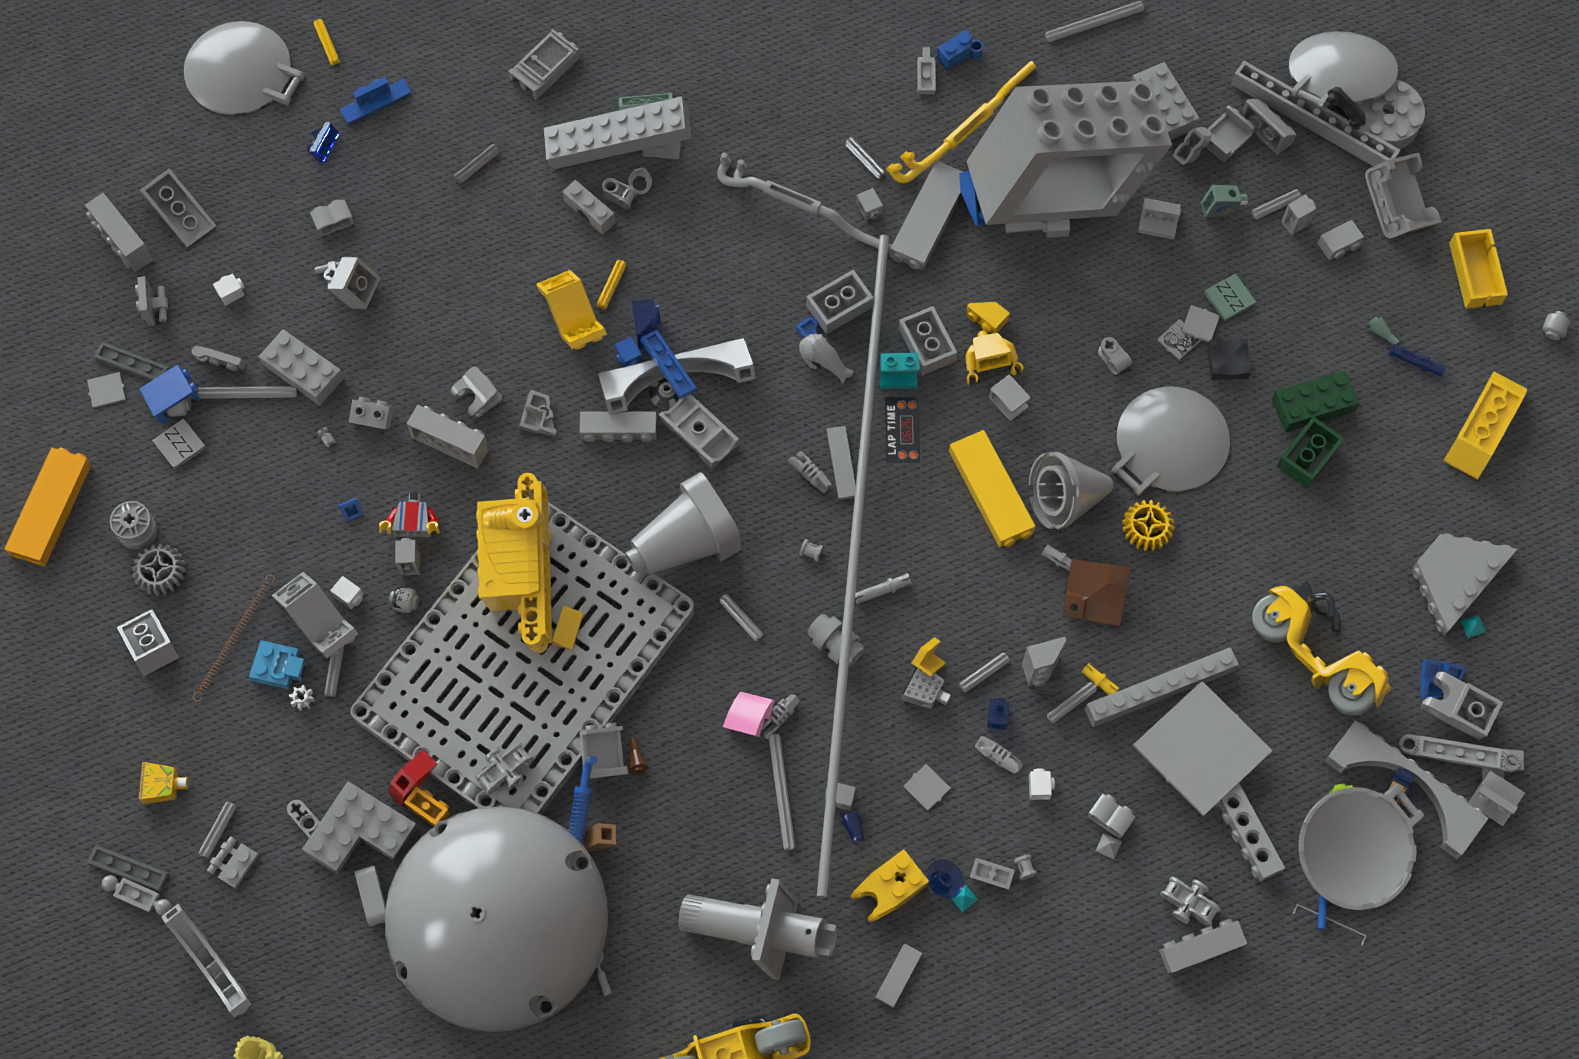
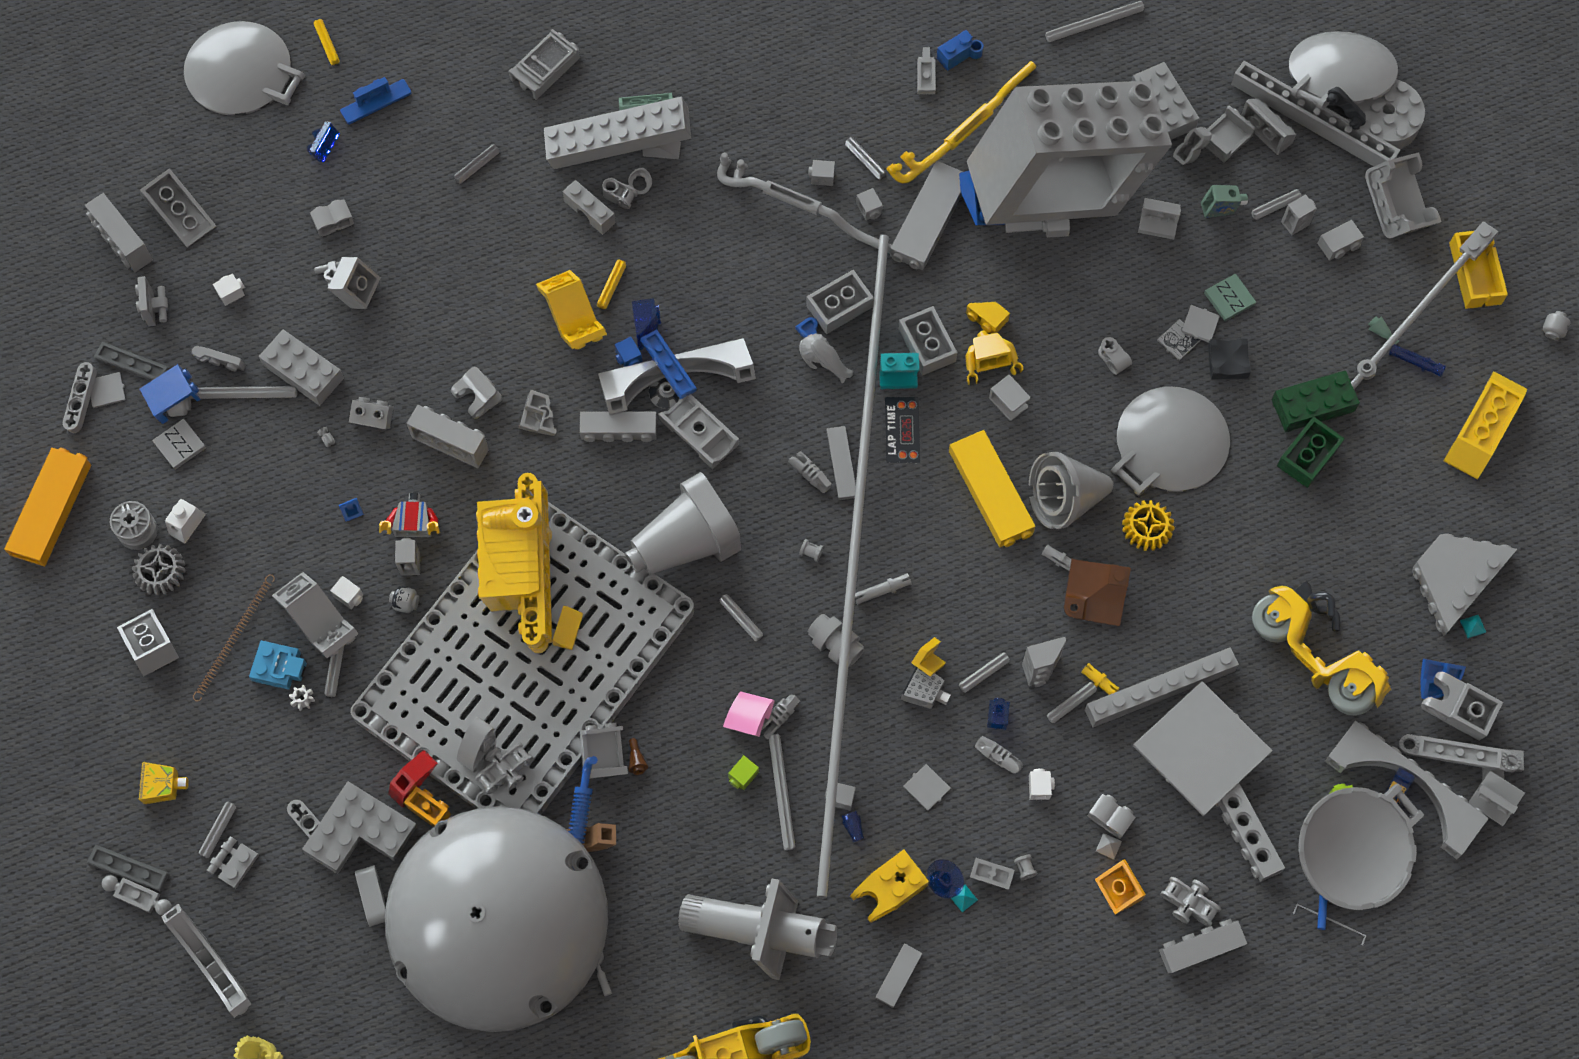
none -> light grey beam [63,362,97,433]
none -> white torso [165,499,206,543]
none -> light grey beam [457,717,497,772]
none -> lime brick [728,755,759,790]
none -> light grey brick [808,160,835,186]
none -> light orange slope [1095,859,1146,914]
none -> light grey bar [1351,221,1498,389]

